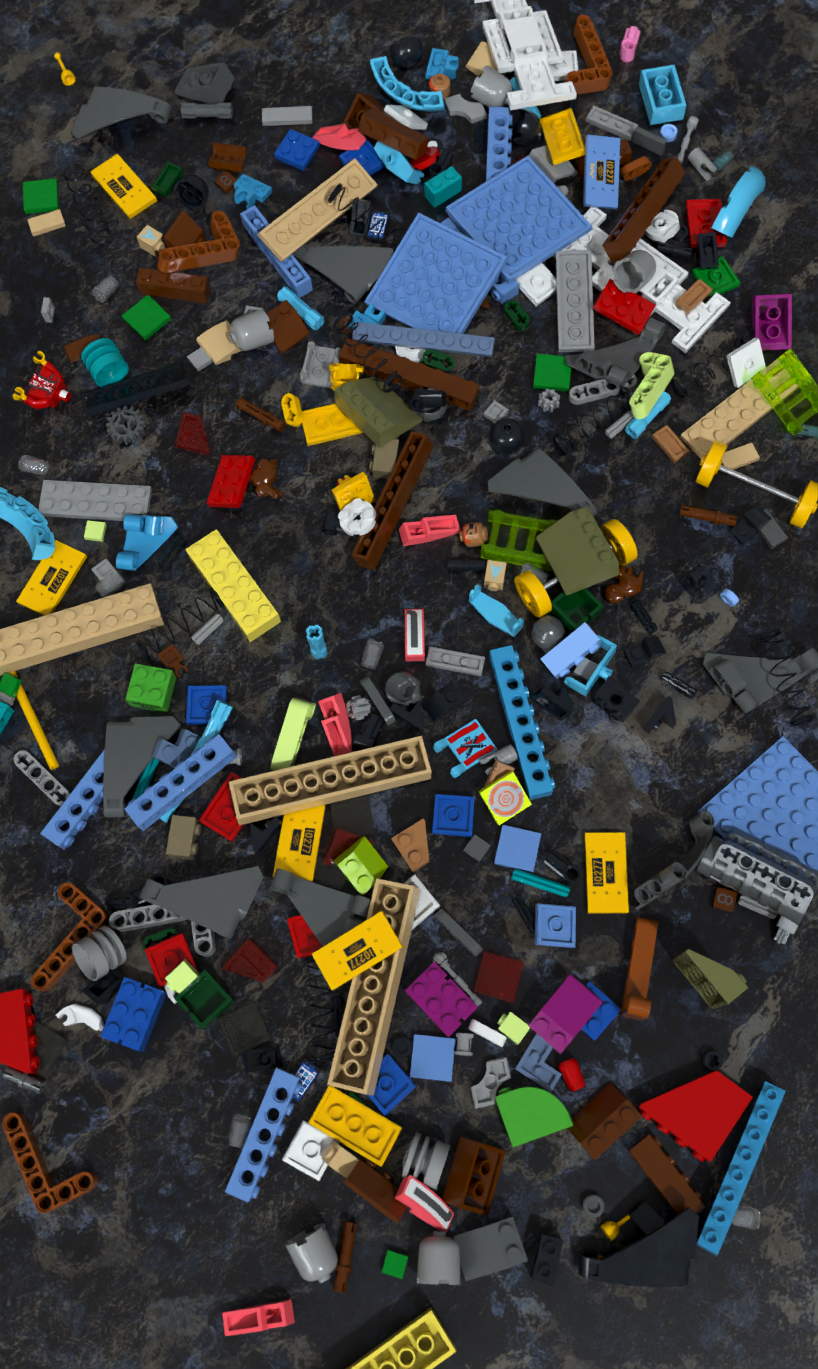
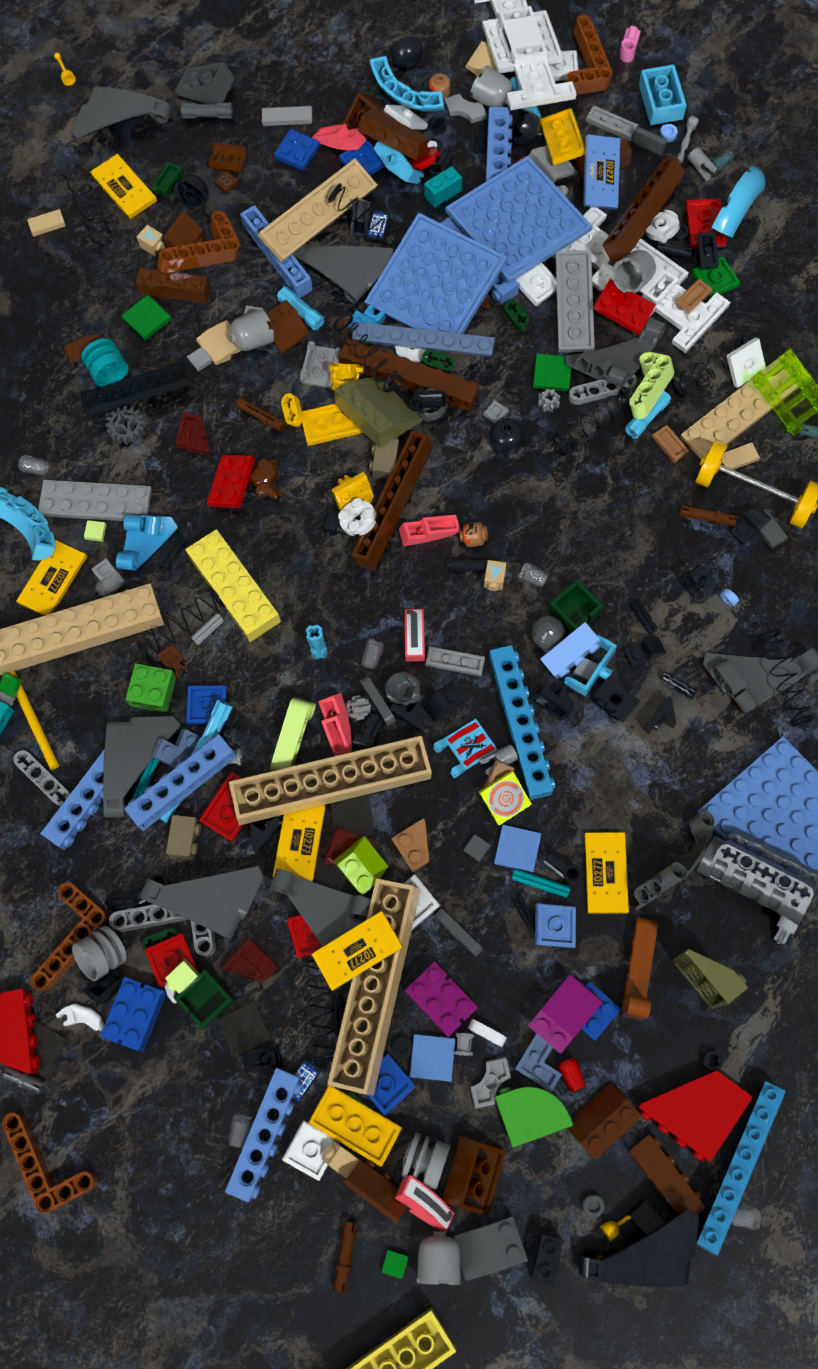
torso [12,351,71,409] -> none
green tile [23,178,59,214] -> none
light grey tile [41,297,55,322] -> none
clear piece [92,275,119,302] -> none
coral slope [222,1299,295,1336] -> none
dark azure plate [234,174,272,209] -> none
light grey cylinder [285,1223,338,1283] -> none
dark azure plate [426,48,459,80] -> none
blue plate [432,794,475,837] -> none
light grey piece [433,952,482,1007] -> none
medium azure piece [469,584,524,637] -> none
clear red plate [474,951,524,1003] -> none
clear neon green fence [481,510,557,571] -> none
dark grey panel [488,448,598,517] -> none
yellowish green brick [497,1012,530,1045] -> none
yellow axle [514,519,638,618] -> none
olive slope [536,506,619,596] -> none
reddish brown animal [604,565,644,603] -> none
light grey axle [605,410,634,438] -> none
dark orange beam [620,156,652,181] -> none
reddish brown tile [712,887,737,913] -> none
light grey axle [738,895,777,919] -> none
magenta slope [752,294,792,351] -> none

